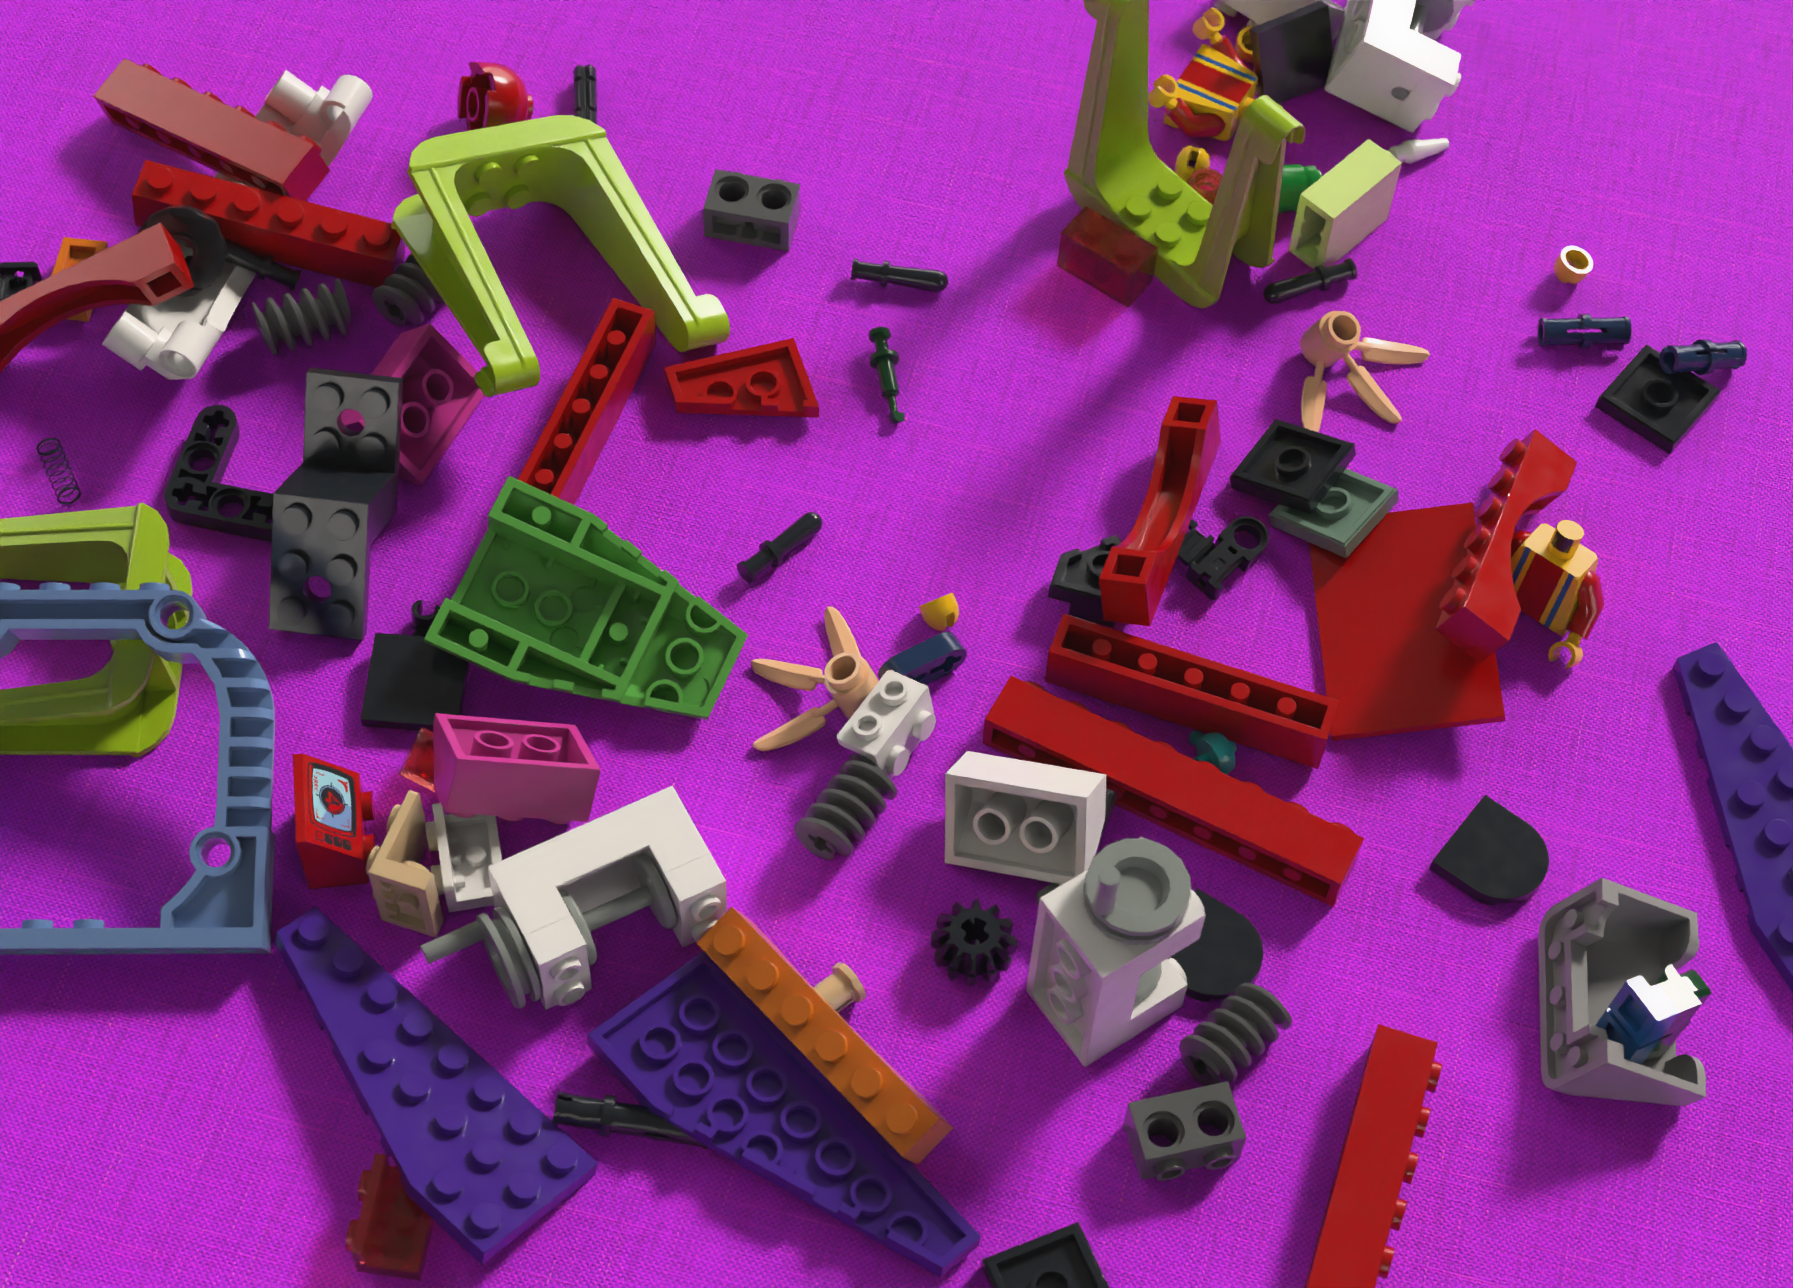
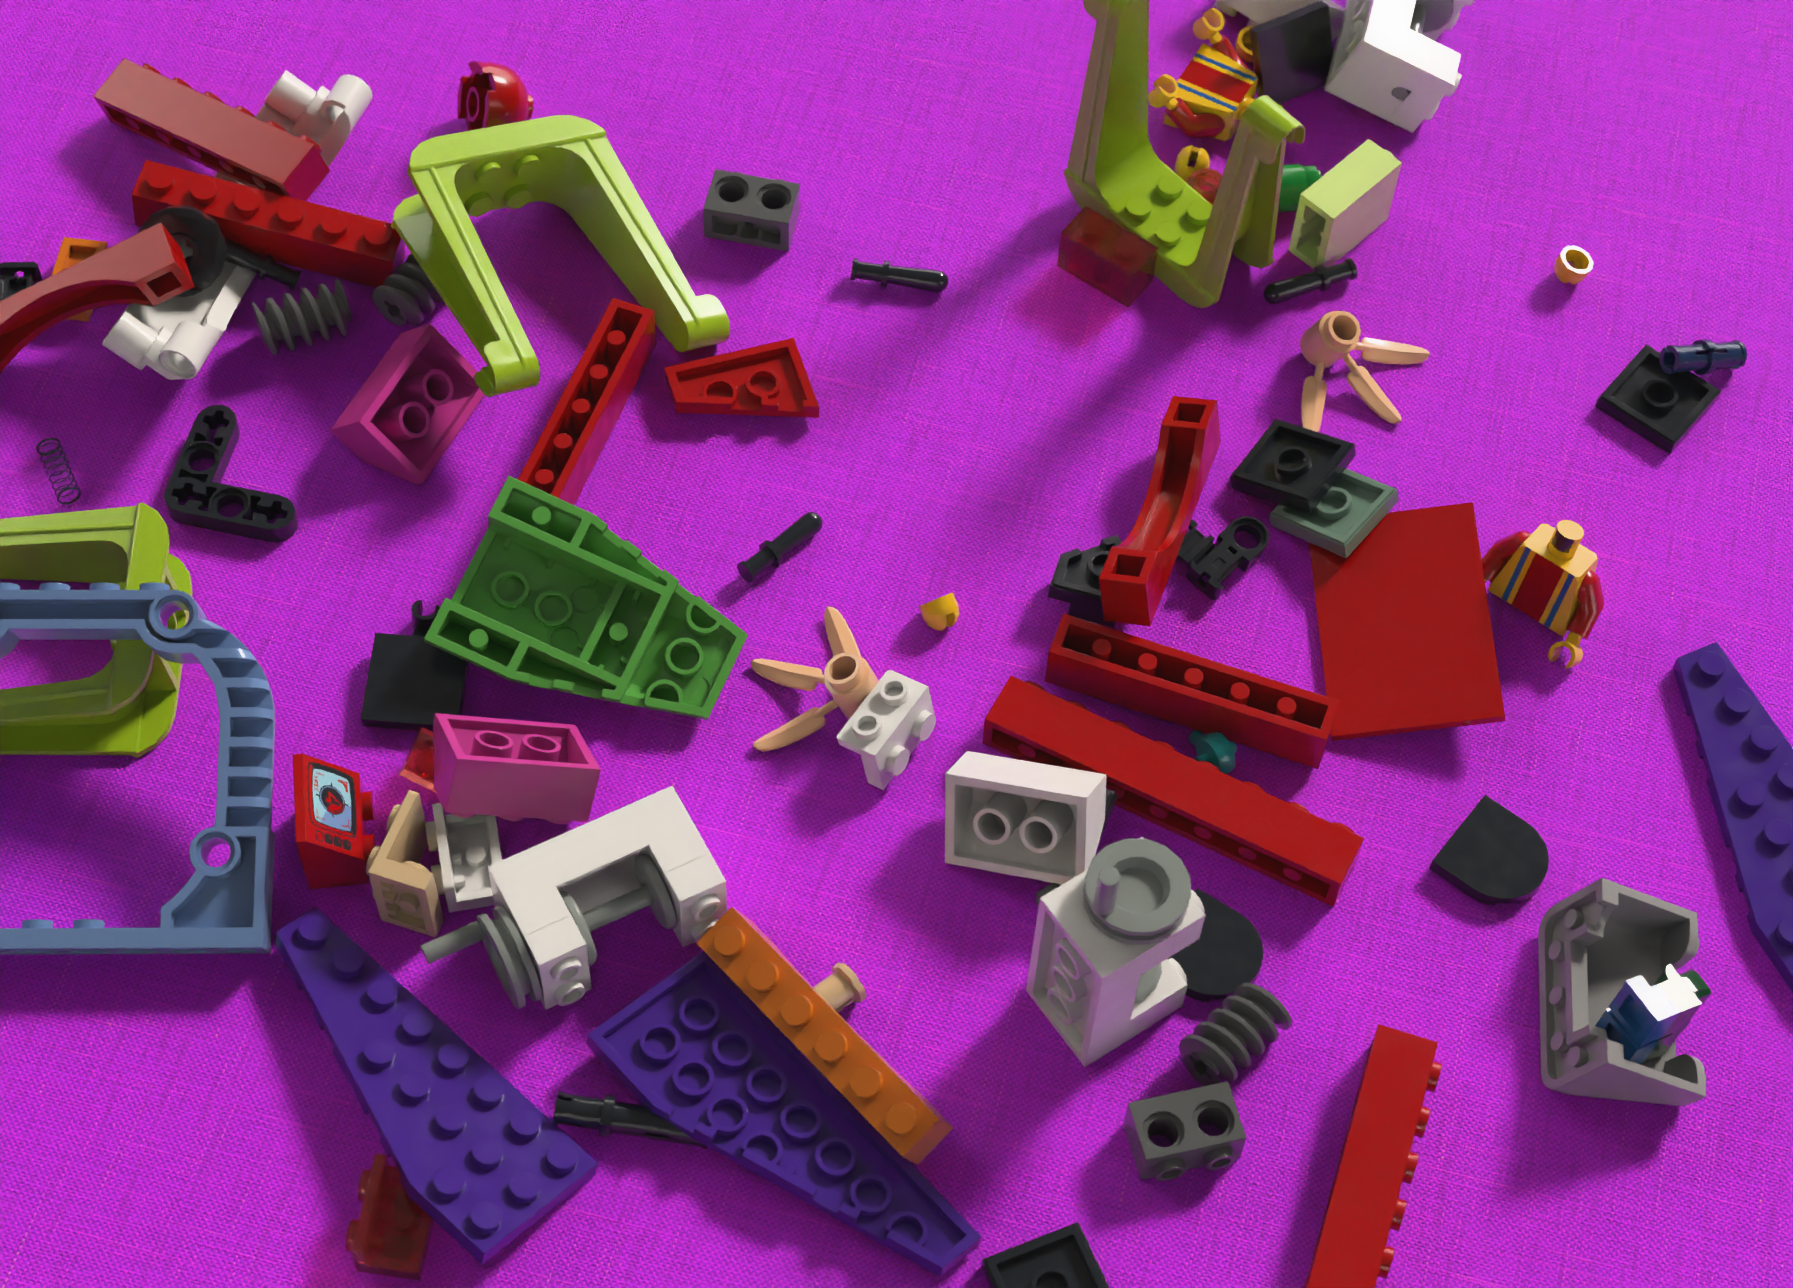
black bracket [269,368,403,640] -> none
black axle [573,64,597,124] -> none
dark grey piece [795,754,897,860] -> none
dark green piece [868,327,904,424] -> none
dark blue beam [877,632,967,685] -> none
gear [931,898,1017,987] -> none
piece [1389,138,1449,163] -> none
red arch [1435,429,1577,663] -> none
dark blue pin [1537,313,1632,349] -> none

